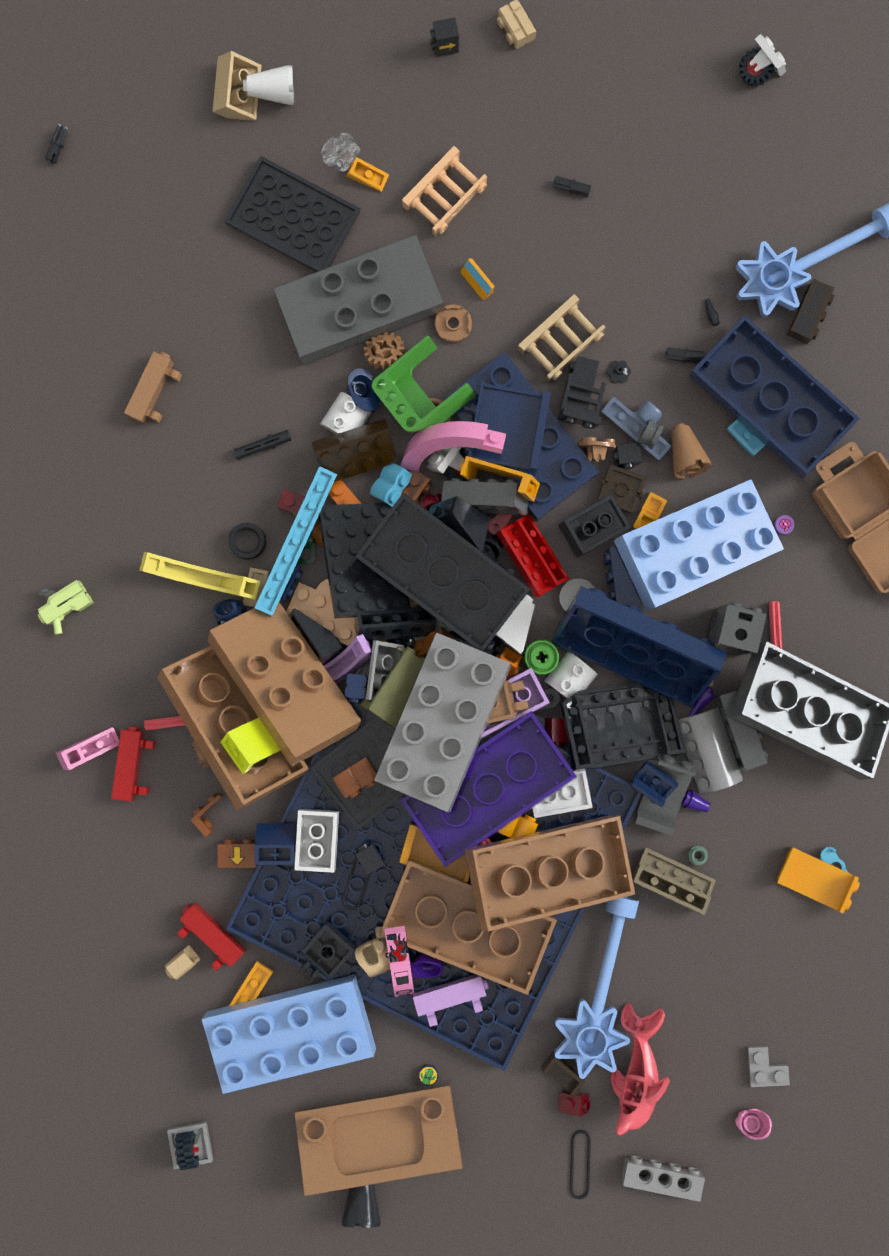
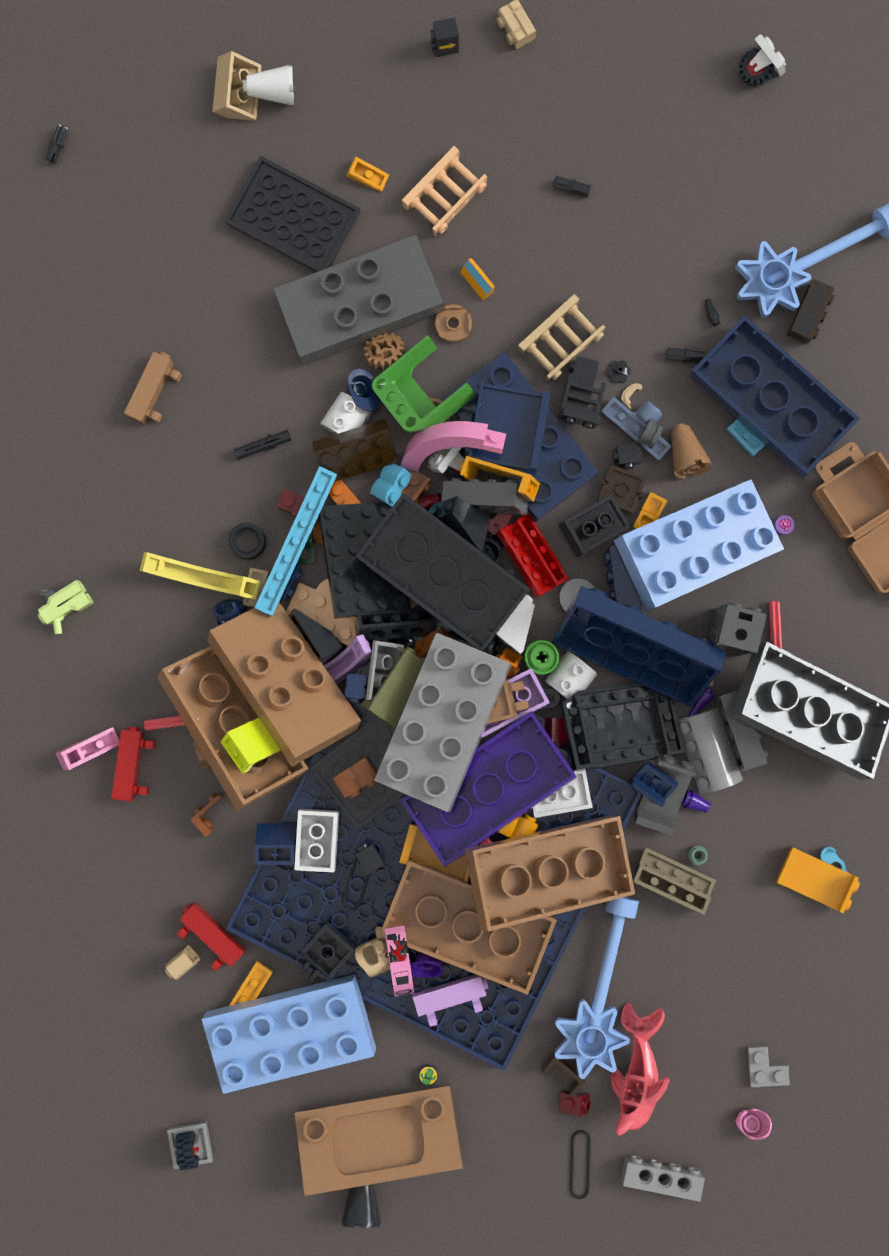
dark orange brick [218,839,258,868] -> none
clear plate [321,133,360,171] -> none
medium nougat plate [578,437,616,462] -> none
none -> tan piece [621,383,642,410]

